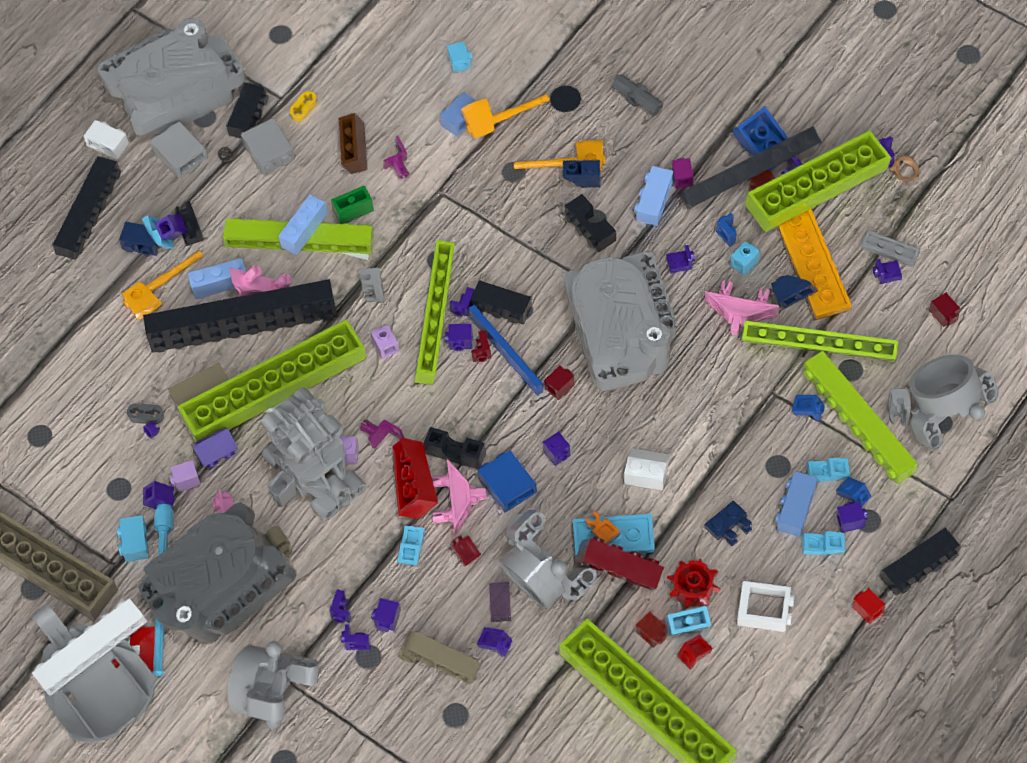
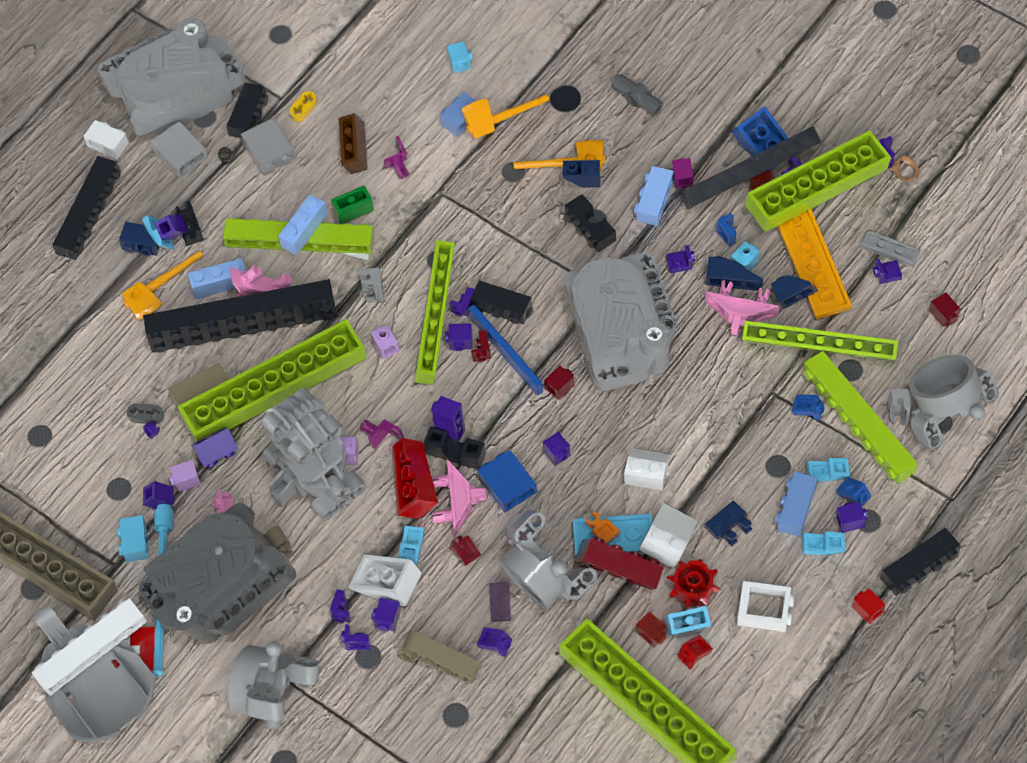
none -> white slope [348,554,422,606]
none -> dark purple brick [431,395,466,442]
none -> white slope [639,503,698,569]
none -> dark blue slope [706,256,763,291]

